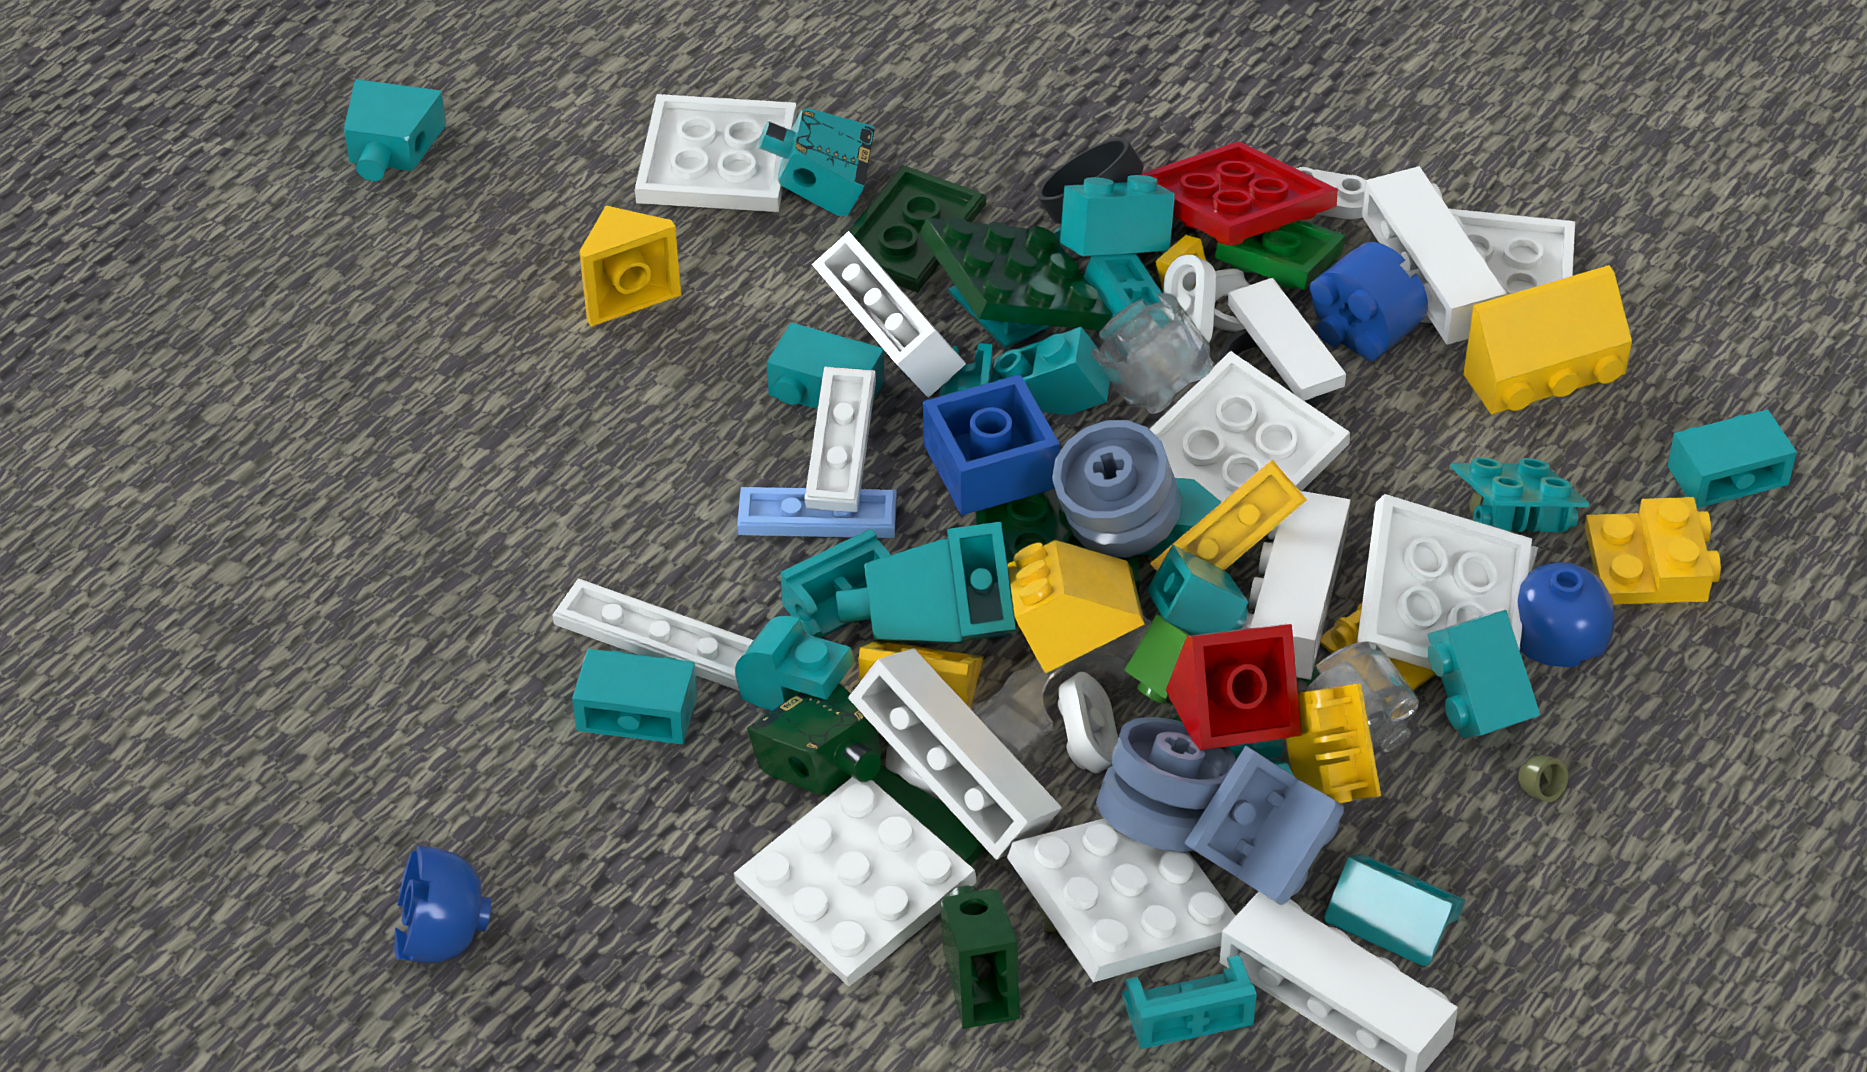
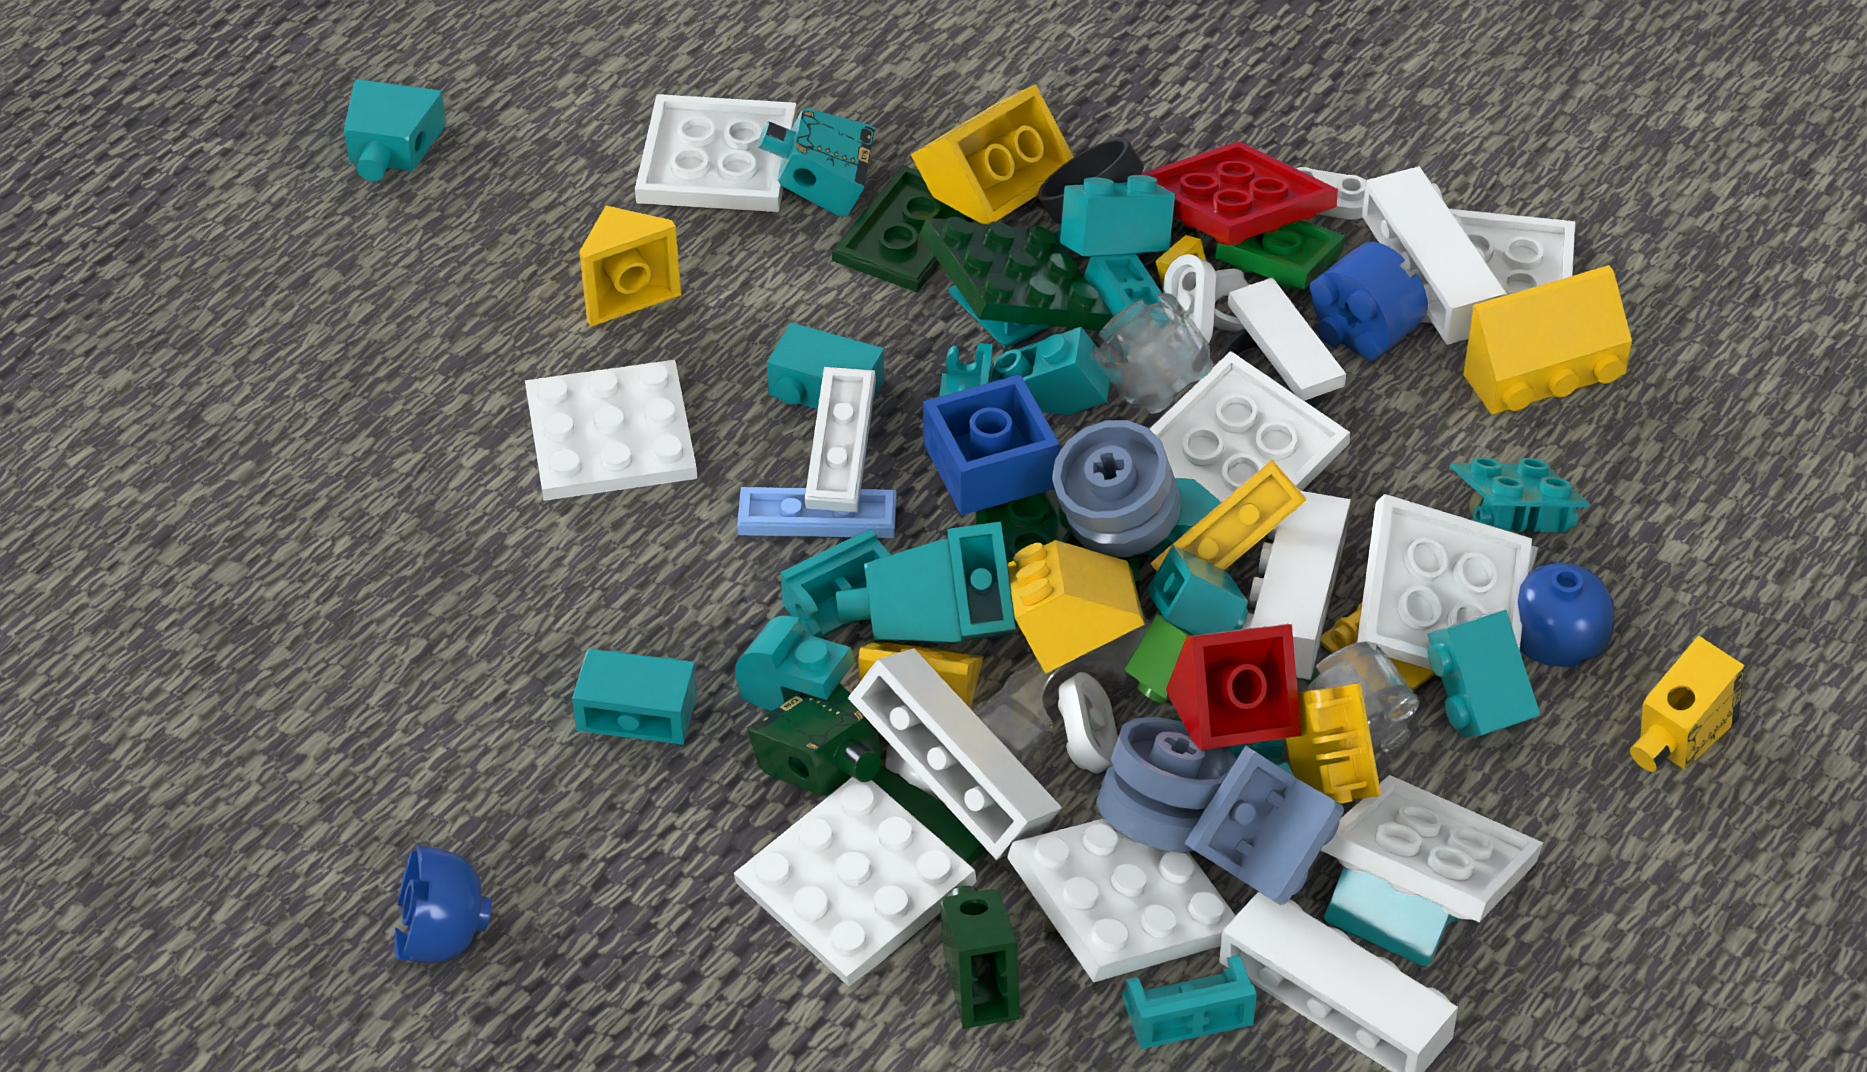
white tile [552,578,754,691] -> none
white brick [812,231,966,398] -> none
olive hinge [1518,755,1568,802] -> none
yellow plate [1584,497,1721,605] -> none
teal brick [1667,409,1797,508] -> none
none -> white plate [525,360,697,501]
none -> yellow slope [910,84,1074,224]
none -> white plate [1321,775,1543,922]
none -> yellow torso [1630,636,1744,772]

